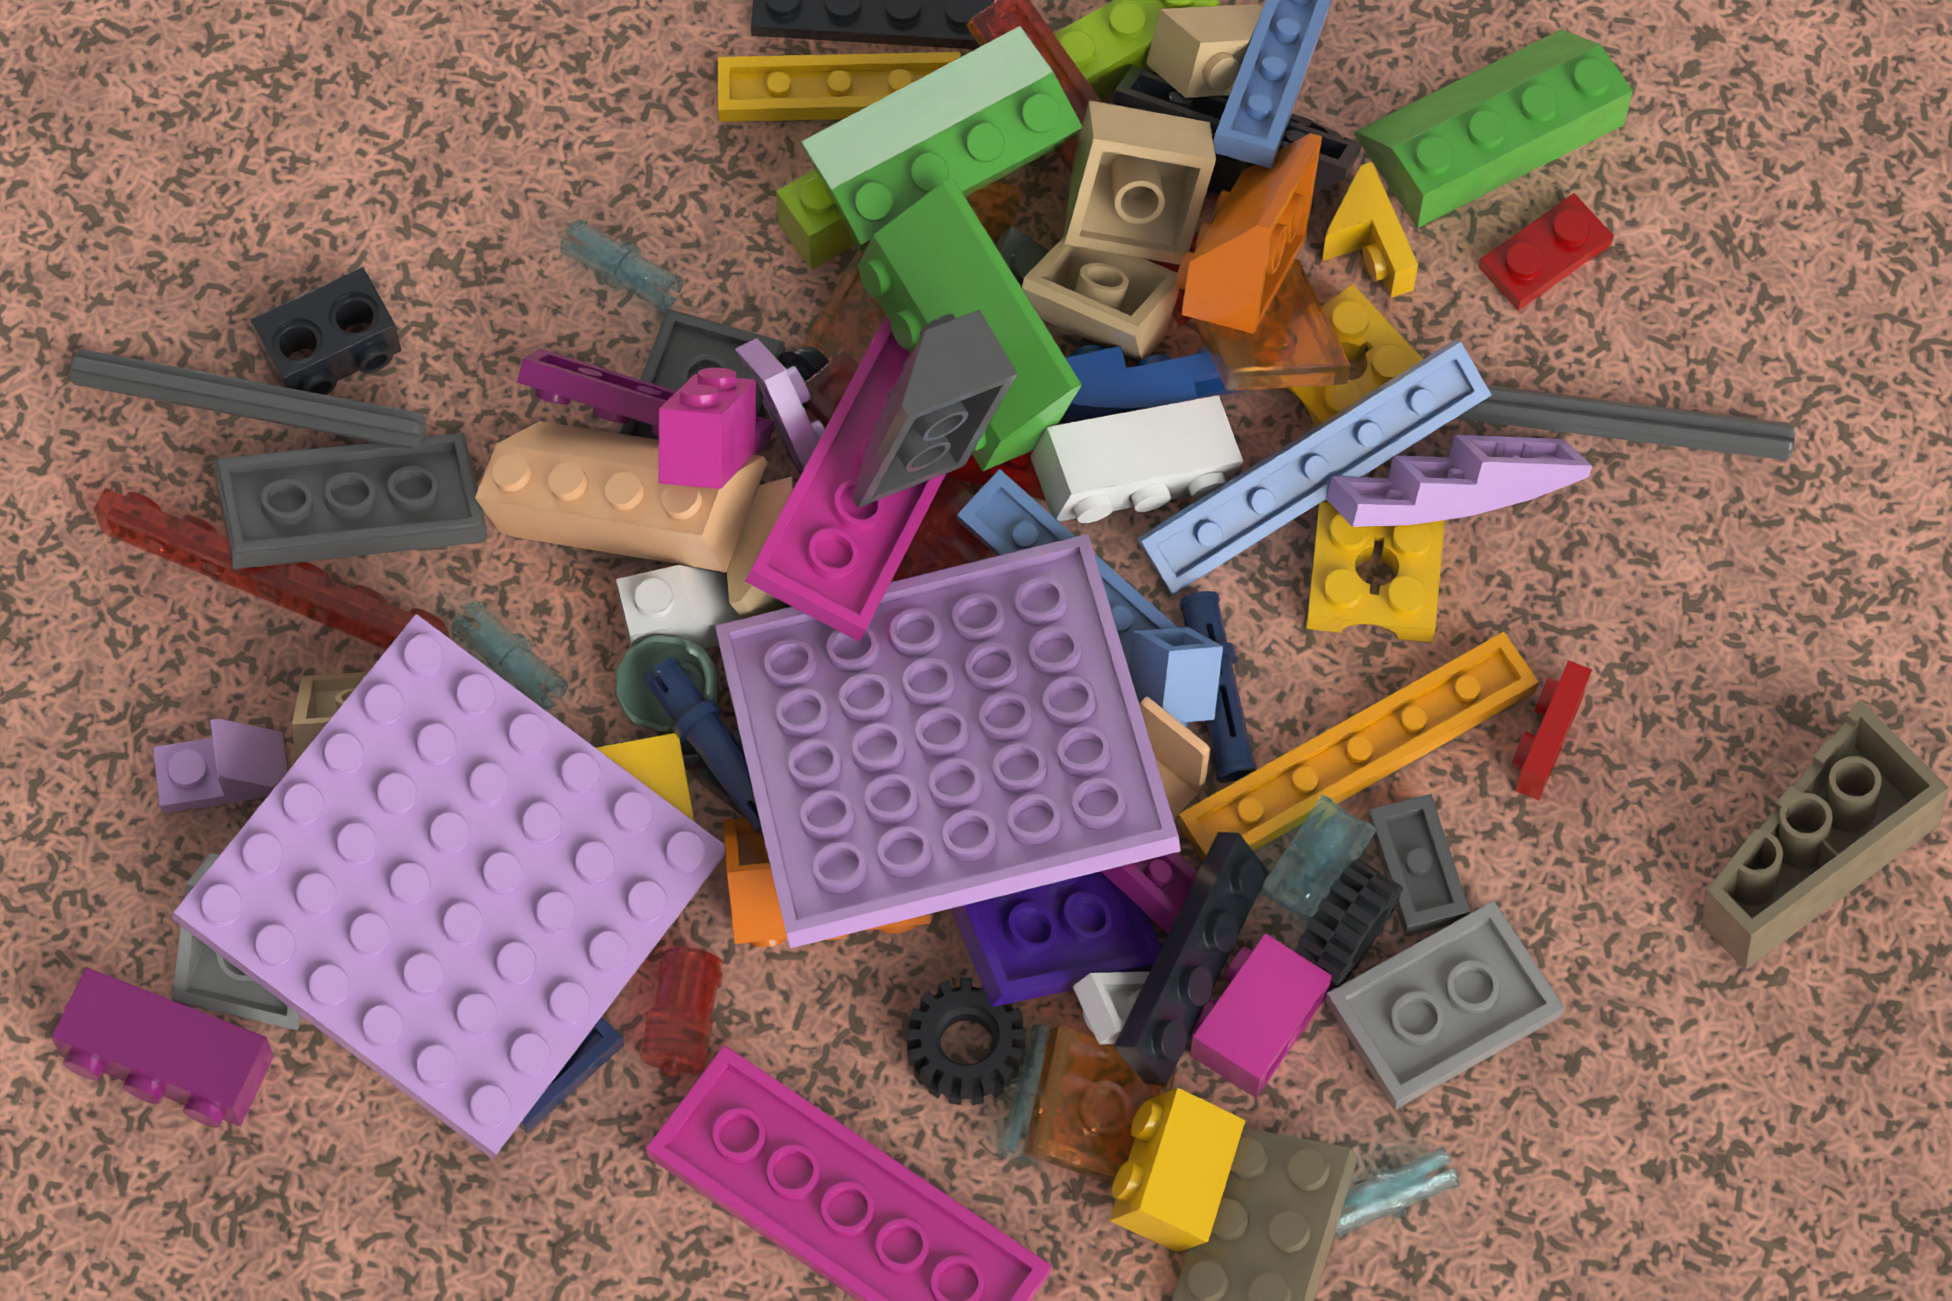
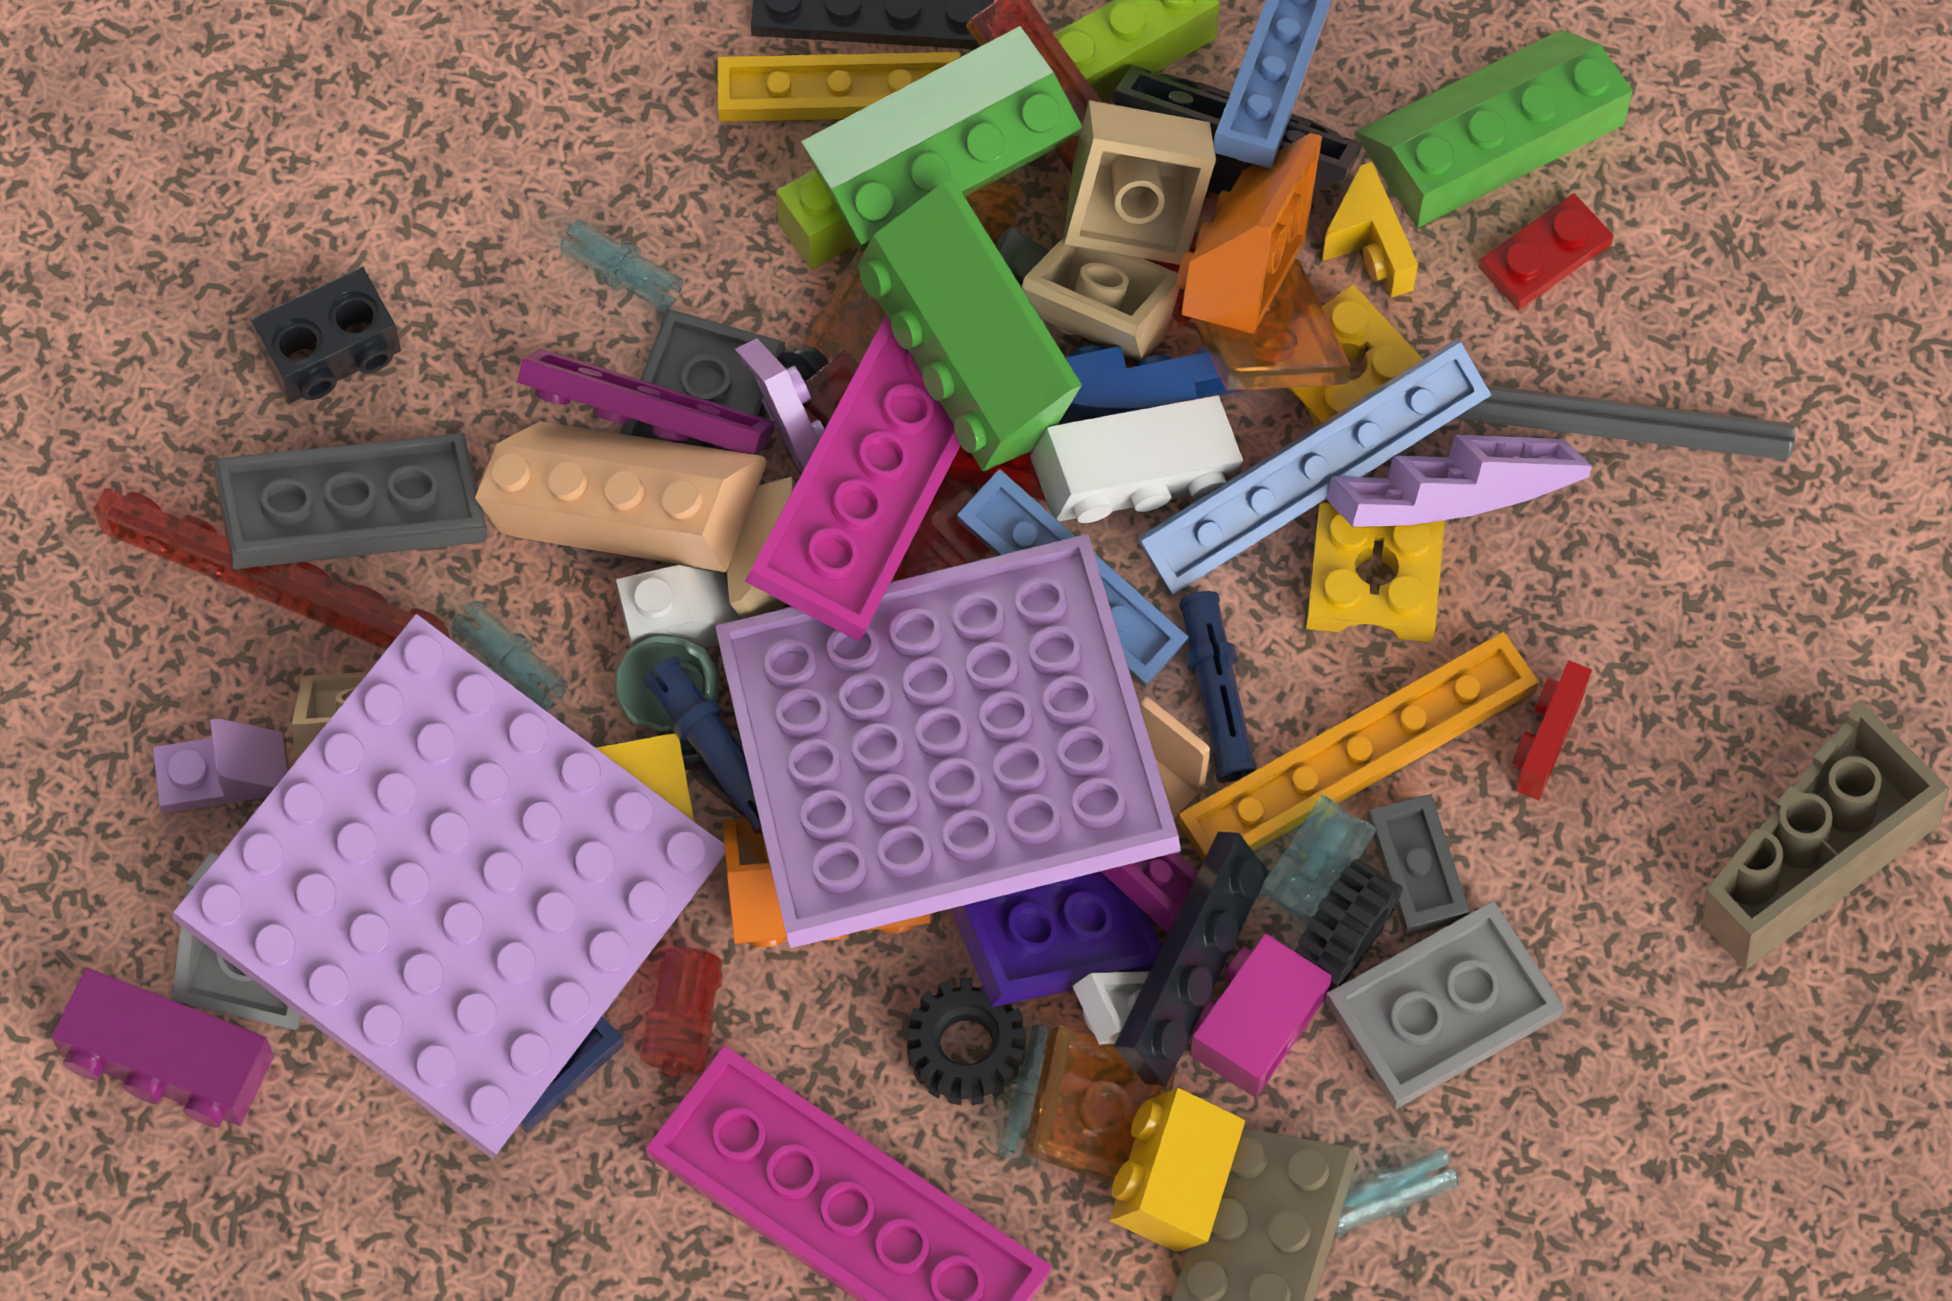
dark grey axle [70,349,426,449] -> none
dark pink brick [659,368,756,489] -> none
dark grey slope [852,310,1018,508] -> none
medium blue brick [1130,627,1223,728] -> none
tan slope [1146,4,1263,98] -> none

